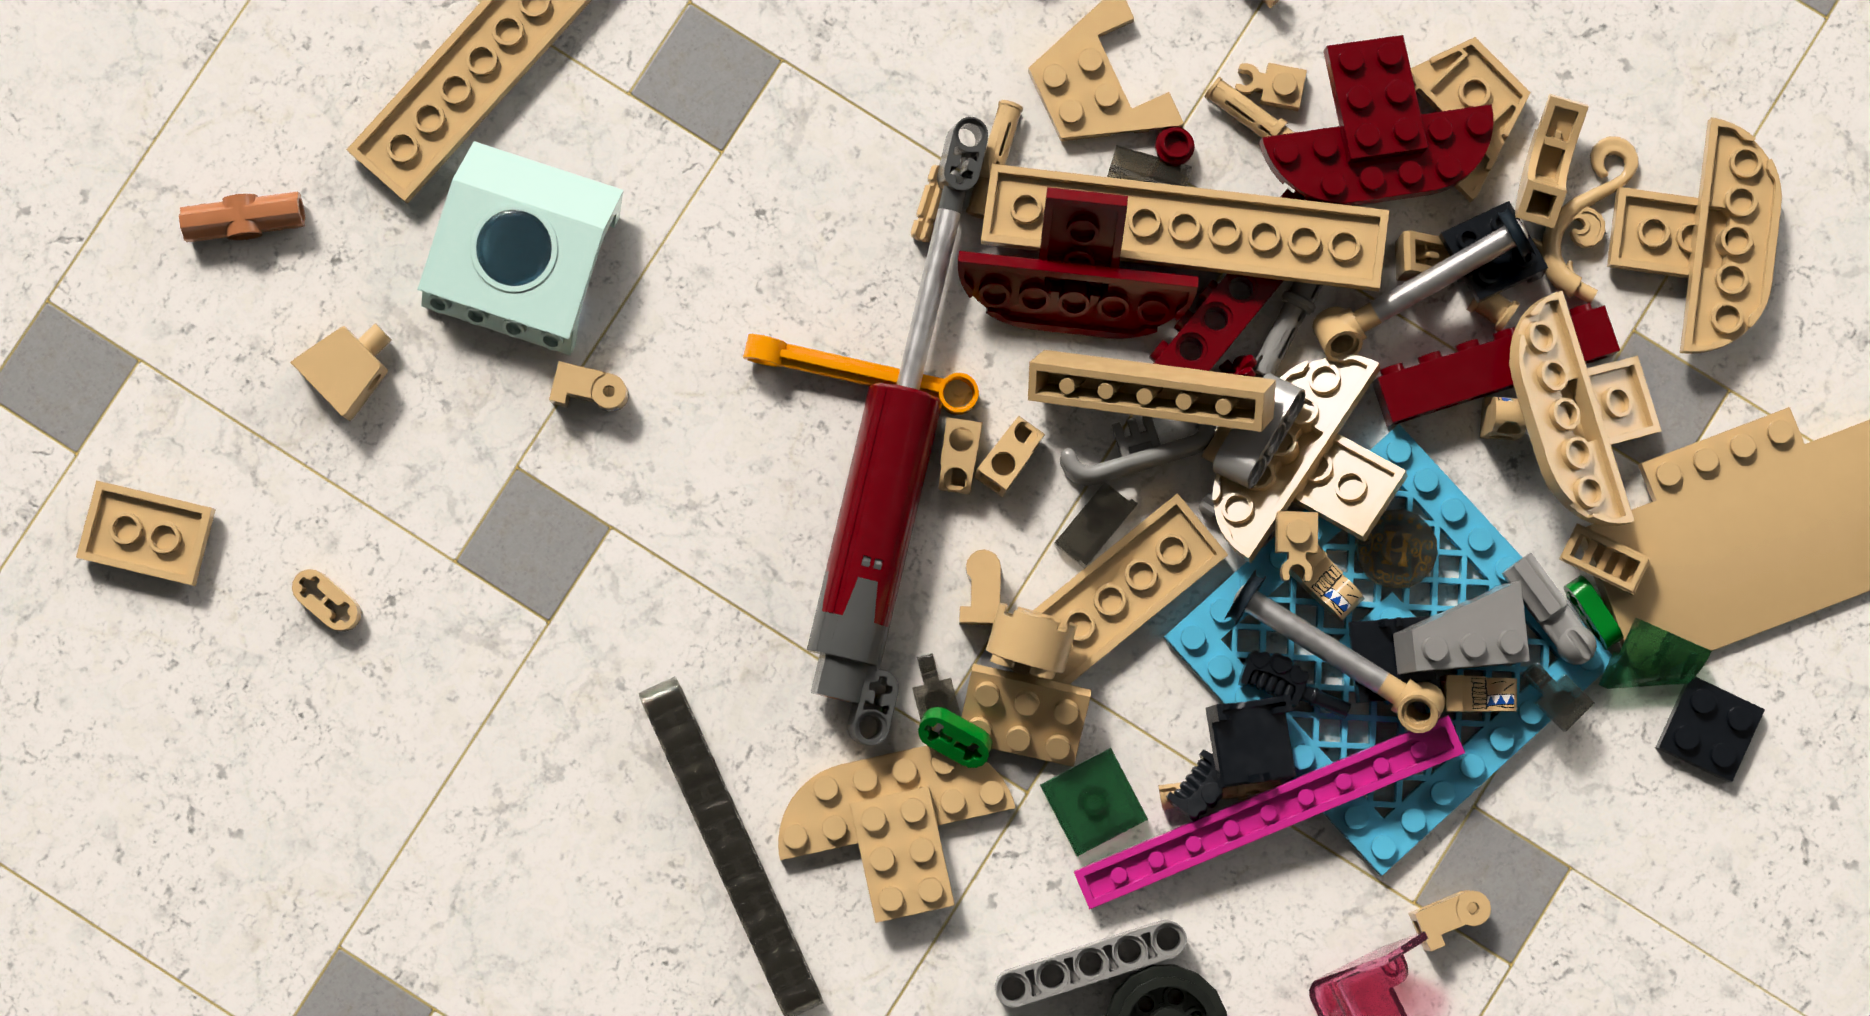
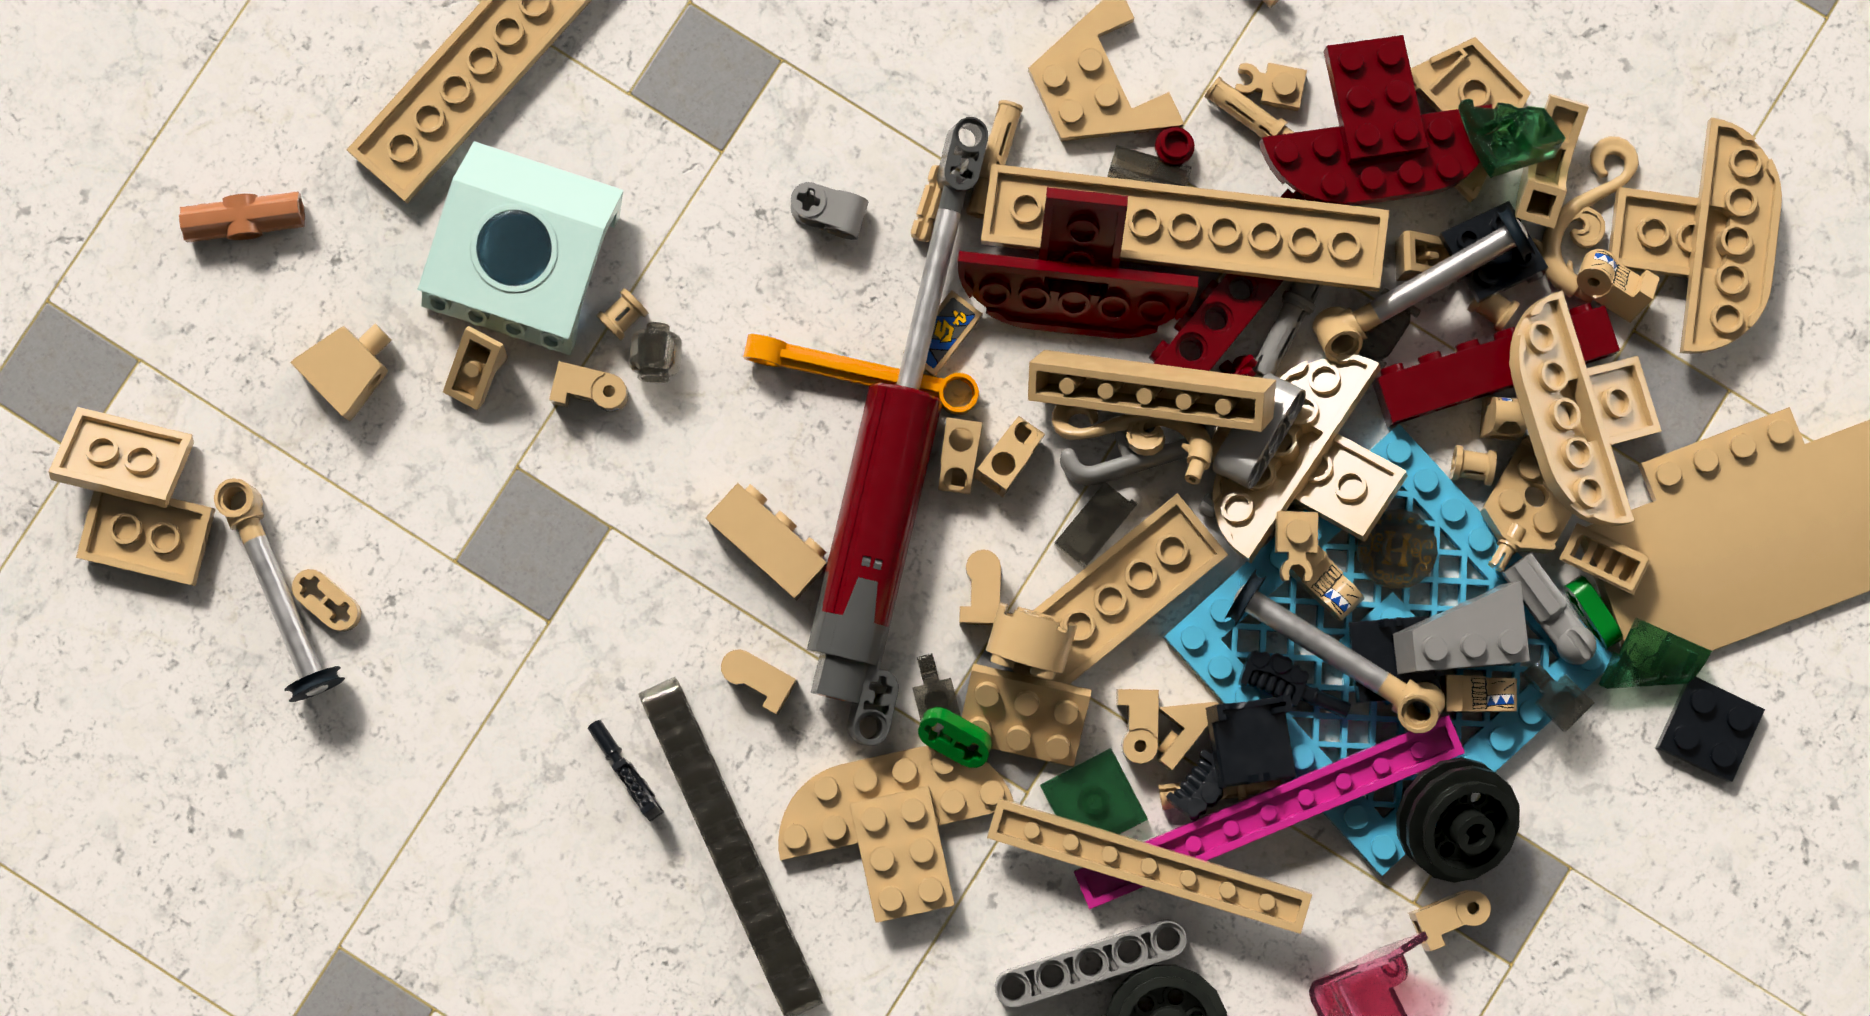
none -> tan plate [48,407,194,508]
none -> piece [214,478,345,702]
none -> tan slope [443,326,508,410]
none -> black piece [587,720,664,822]
none -> tan bush [596,288,649,341]
none -> clear smoke head [629,322,683,383]
none -> tan brick [705,482,827,601]
none -> tan leg [721,649,798,715]
none -> light grey piece [791,182,869,240]
none -> tile [903,290,983,377]
none -> tan plate [987,798,1312,934]
none -> tan plant [1052,404,1213,484]
none -> tan leg [1116,689,1159,764]
none -> tan slope [1157,702,1219,770]
none -> clear smoke piece [1358,287,1421,369]
none -> pearl dark grey wheel [1396,757,1520,883]
none -> tan bush [1450,445,1497,486]
none -> clear green slope [1458,99,1566,178]
none -> tan plate [1480,435,1573,572]
none -> tan leg [1577,249,1660,323]

